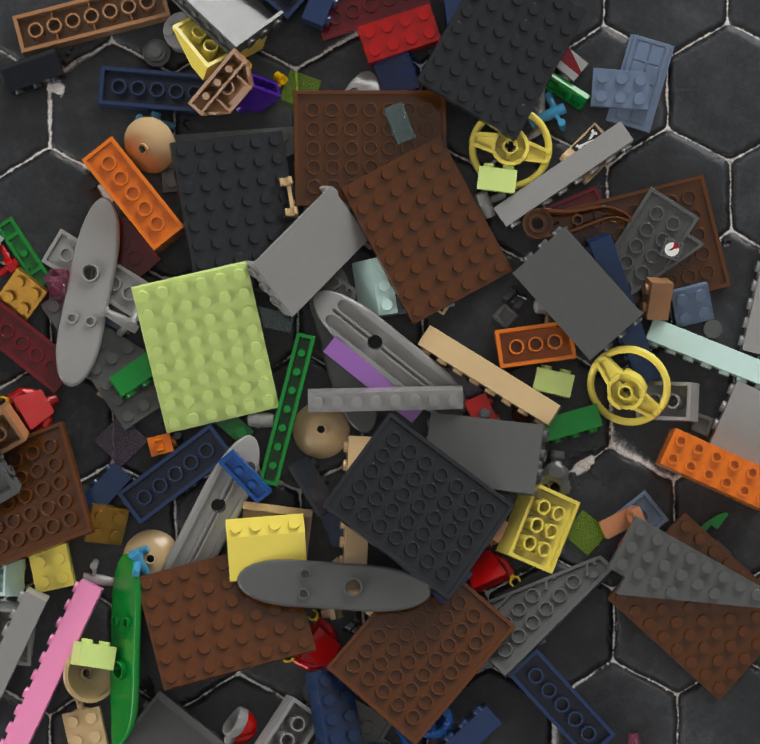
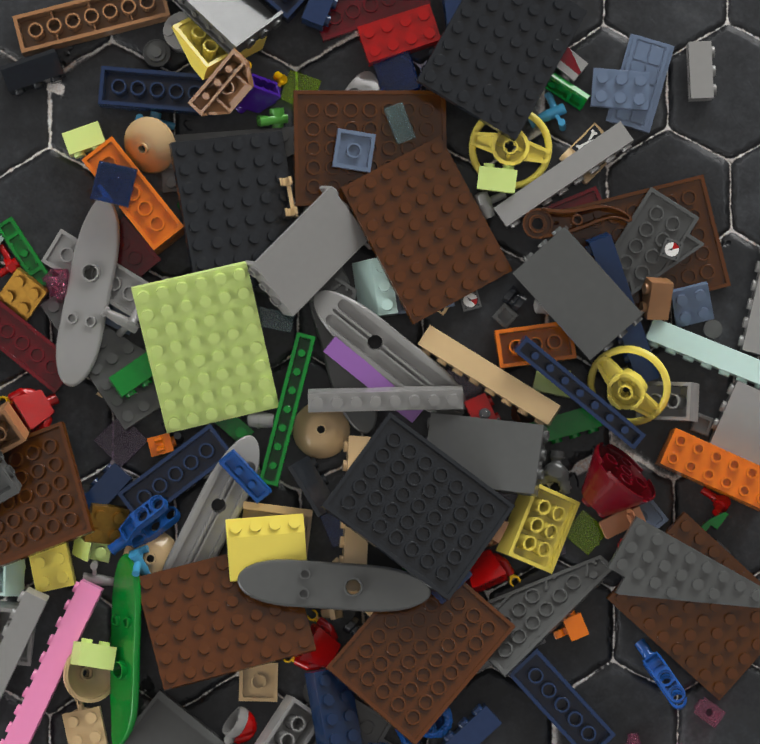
none -> yellowish green brick [62,121,106,159]
none -> yellowish green slope [72,537,111,563]
none -> clear blue tile [90,161,138,208]
none -> blue piece [107,495,181,556]
none -> tan plate [239,662,278,702]
none -> bright green plate [256,107,288,128]
none -> sand blue plate [332,128,376,173]
none -> tile [460,290,482,312]
none -> dark blue brick [513,335,646,450]
none -> orange brick [552,610,589,642]
none -> dark red cone [581,442,656,519]
none -> blue piece [634,638,687,710]
none -> light grey brick [686,41,717,102]
none -> clear pink brick [694,697,726,728]
none -> red piece [700,487,731,516]

